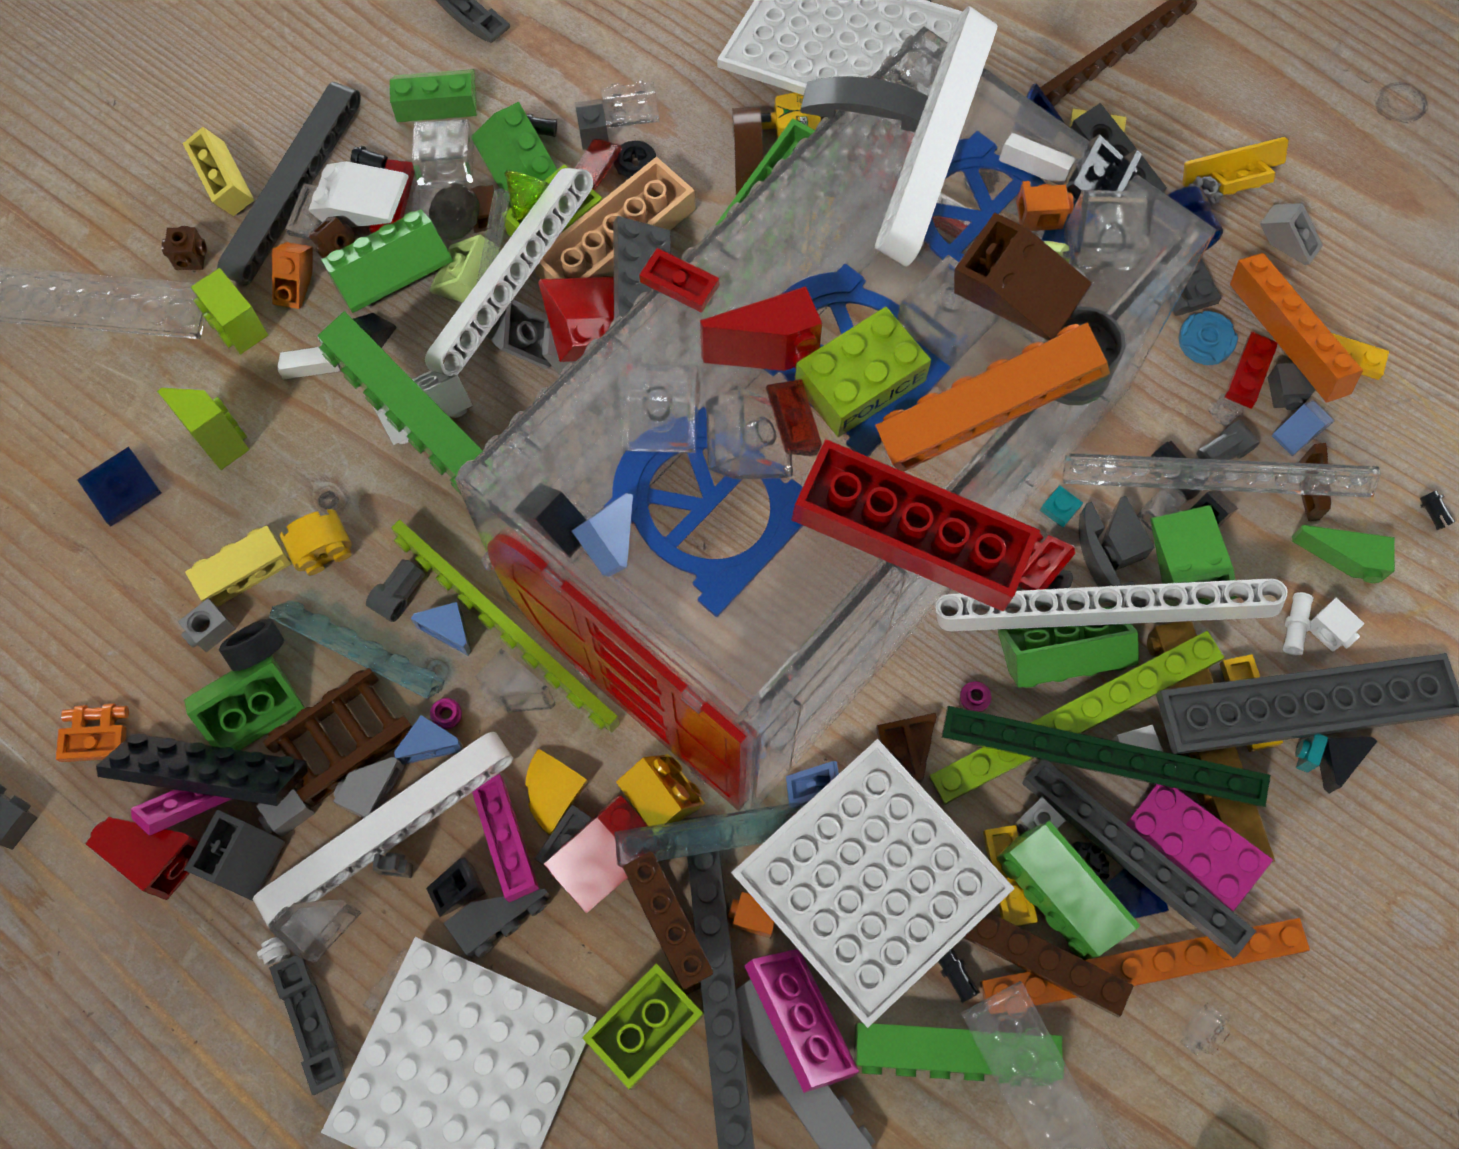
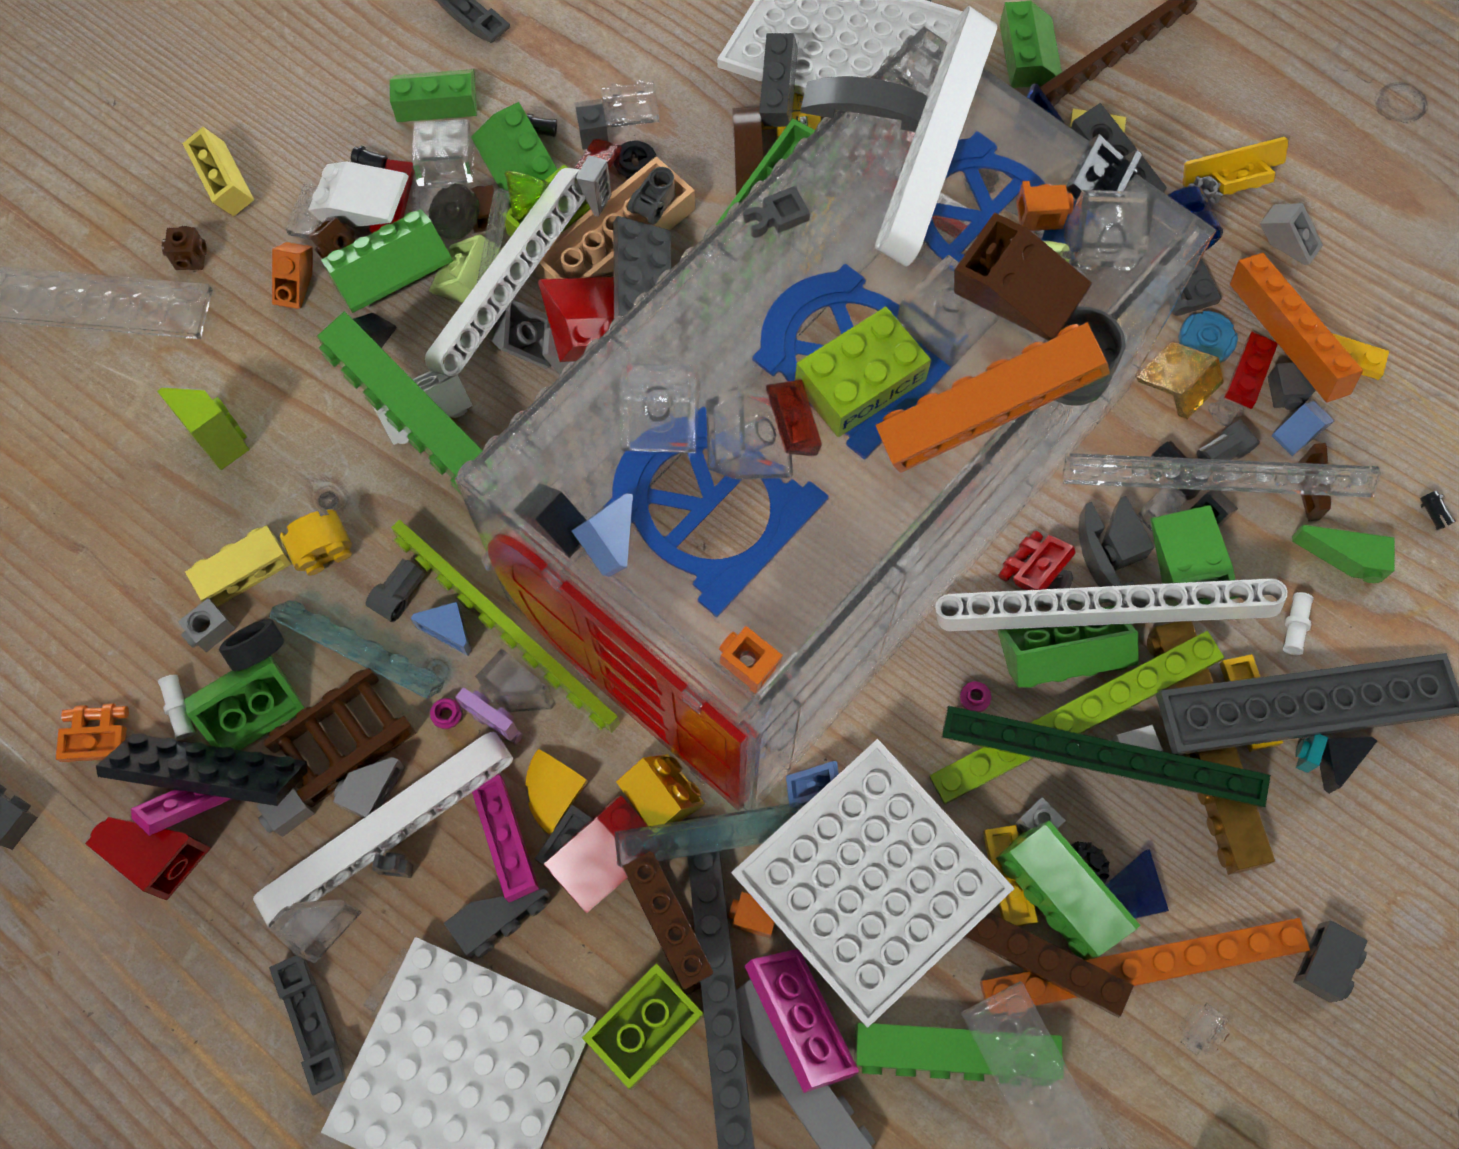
clear blue plate [77,446,162,527] -> none
dark grey slope [184,810,285,901] -> none
lime brick [191,268,269,355] -> none
dark grey beam [217,82,361,285] -> none
white plate [257,937,291,965] -> none
white slope [278,347,340,380] -> none
medium blue slope [394,715,463,765] -> none
black slope [426,857,486,917] -> none
red plate [639,248,719,313] -> none
red slope [700,286,823,371] -> none
red brick [791,439,1040,611] -> none
reddish brown wing [876,713,937,783] -> none
black pin [938,948,980,1003] -> none
white slope [999,133,1076,185] -> none
dark grey plate [1022,760,1256,959] -> none
teal plate [1040,485,1083,528] -> none
dark pink plate [1126,785,1273,912] -> none
white brick [1309,598,1365,652] -> none
none -> white pin [158,675,196,740]
none -> lavender plate [455,687,523,744]
none -> light grey slope [576,156,612,217]
none -> dark grey piece [628,167,676,225]
none -> orange brick [719,626,783,694]
none -> dark grey plate [743,186,810,238]
none -> dark grey brick [759,33,798,127]
none -> bright green slope [1000,1,1062,88]
none -> clear yellow bracket [1136,342,1224,419]
none -> dark grey brick [1293,920,1368,1003]

